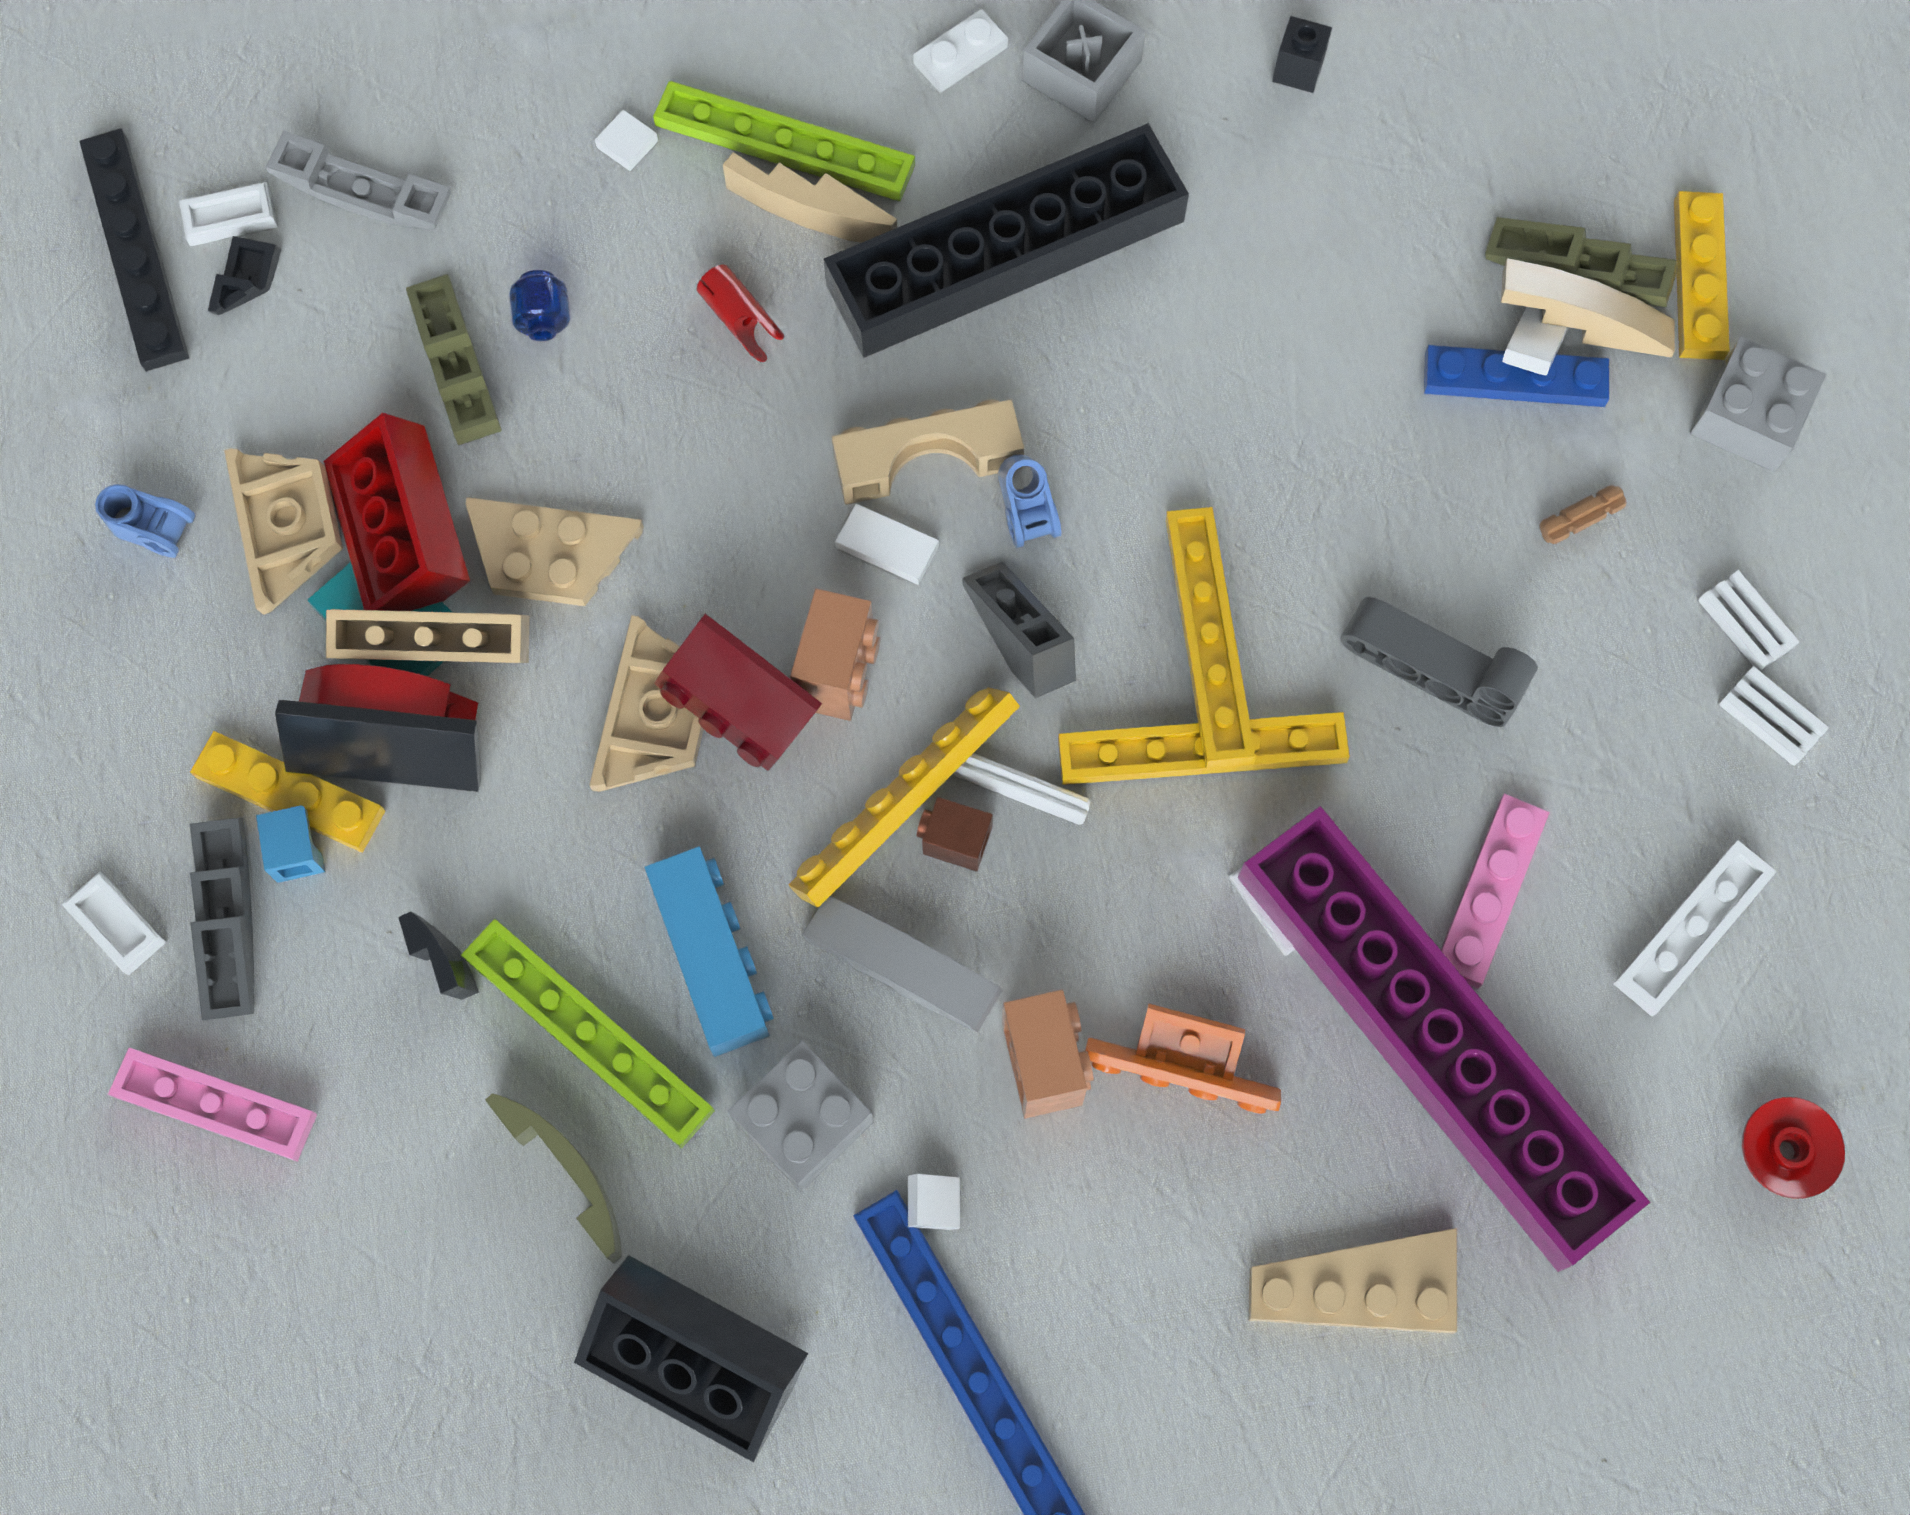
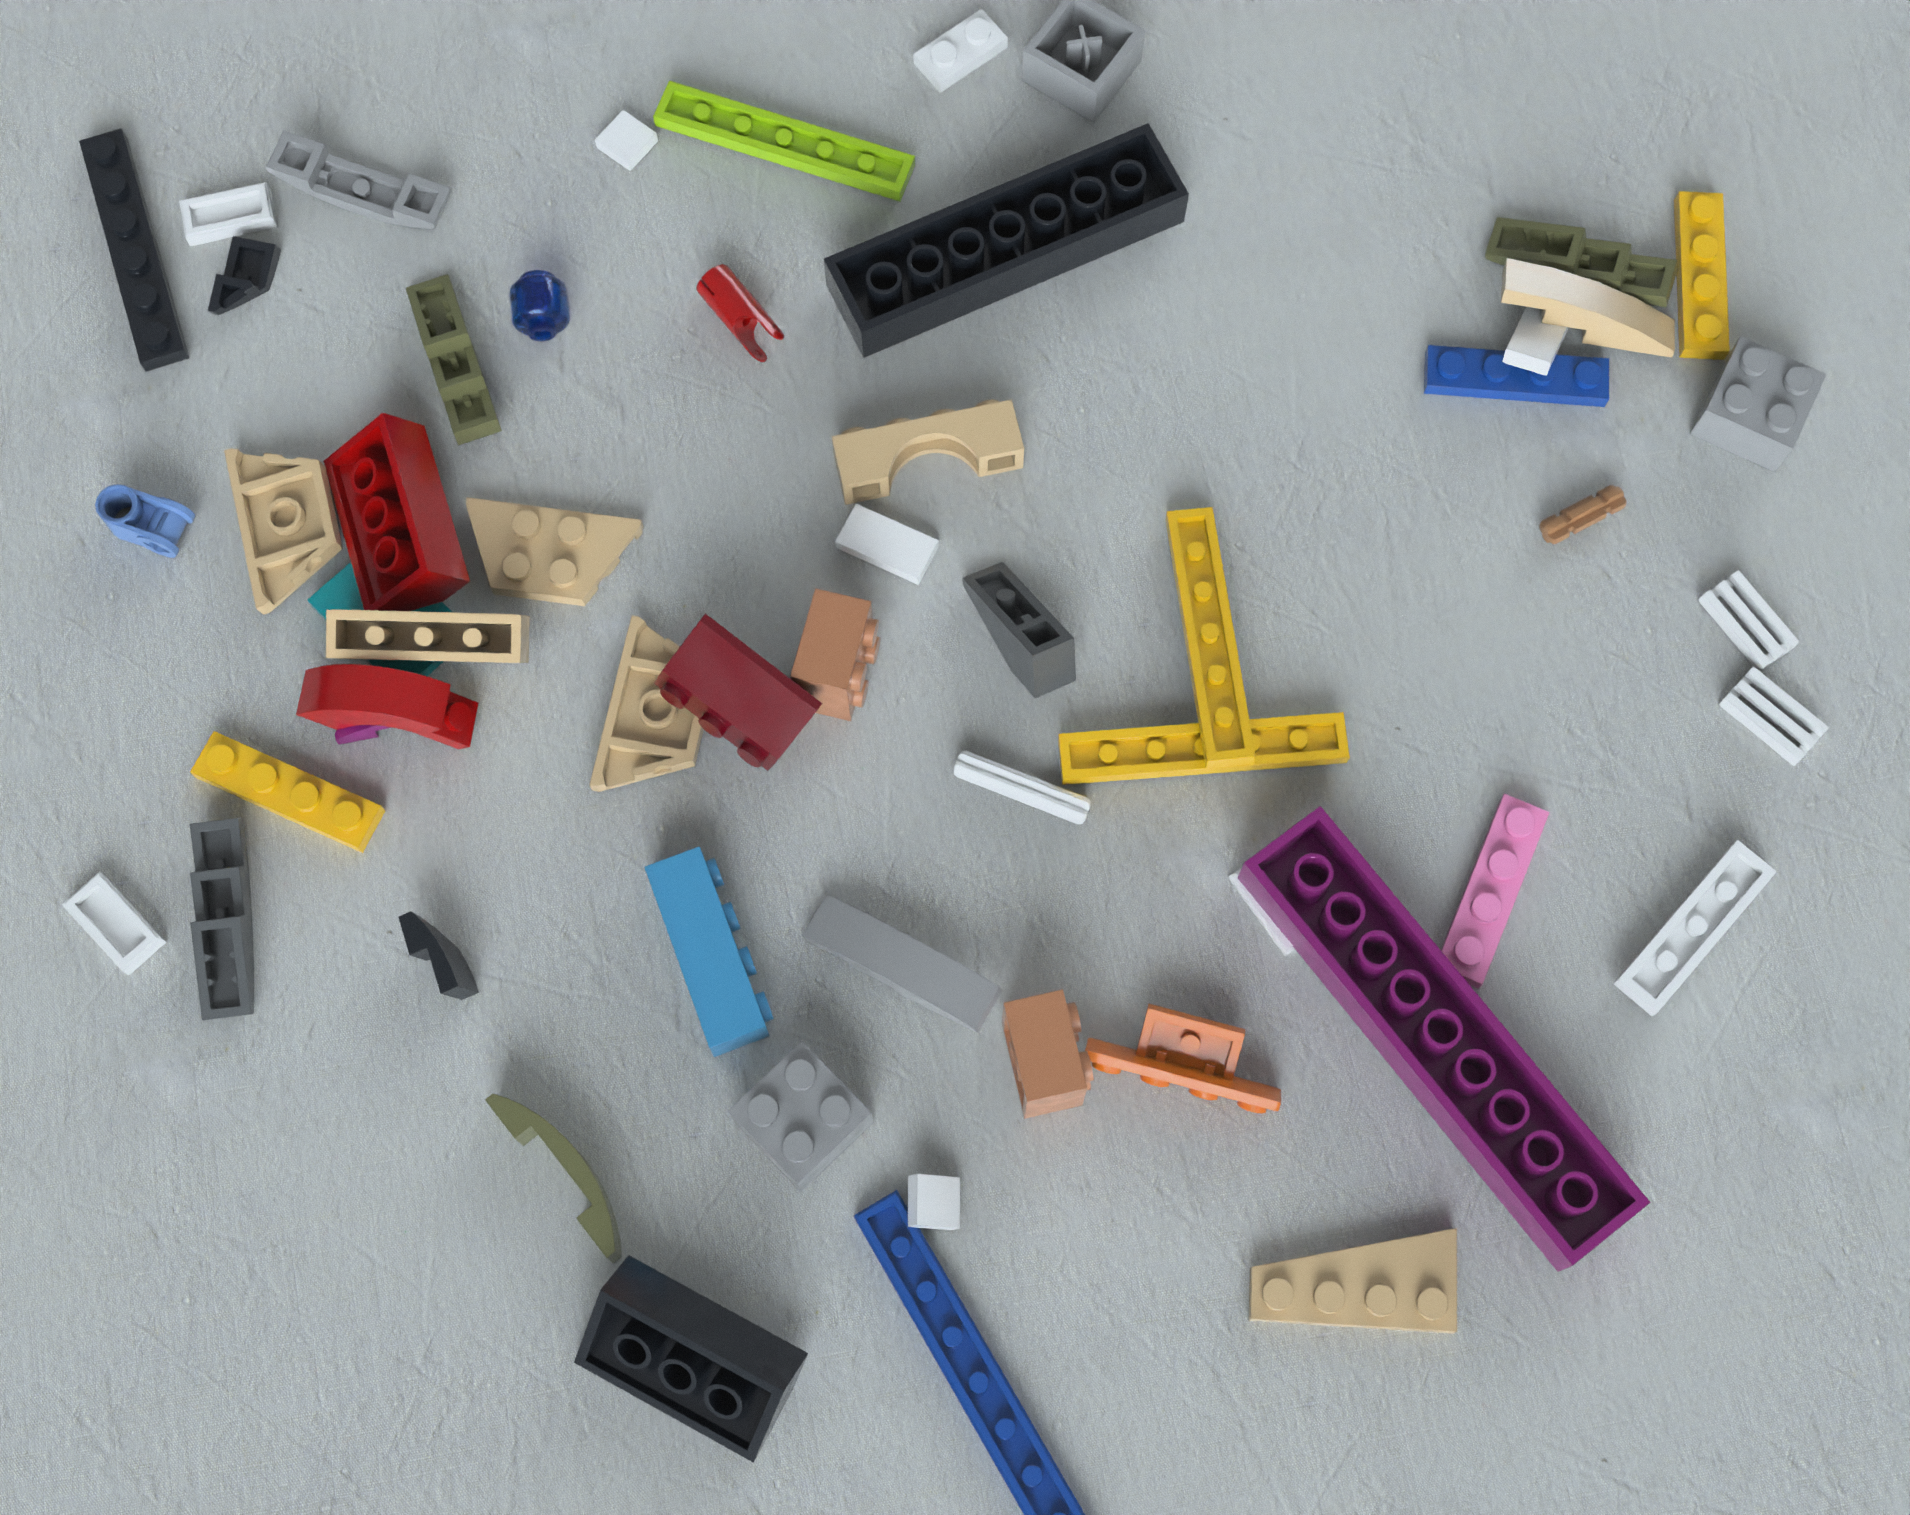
bright pink plate [108,1048,317,1162] -> none
dark azure panel [256,806,325,883] -> none
black tile [275,700,481,792] -> none
lime plate [461,919,715,1149] -> none
tan slope [723,152,897,243] -> none
yellow plate [788,687,1020,908] -> none
copper brick [916,797,993,872] -> none
medium blue piece [998,454,1062,548] -> none
black brick [1272,16,1333,93] -> none
dark grey beam [1340,597,1538,727] -> none
red dish [1742,1097,1845,1199] -> none

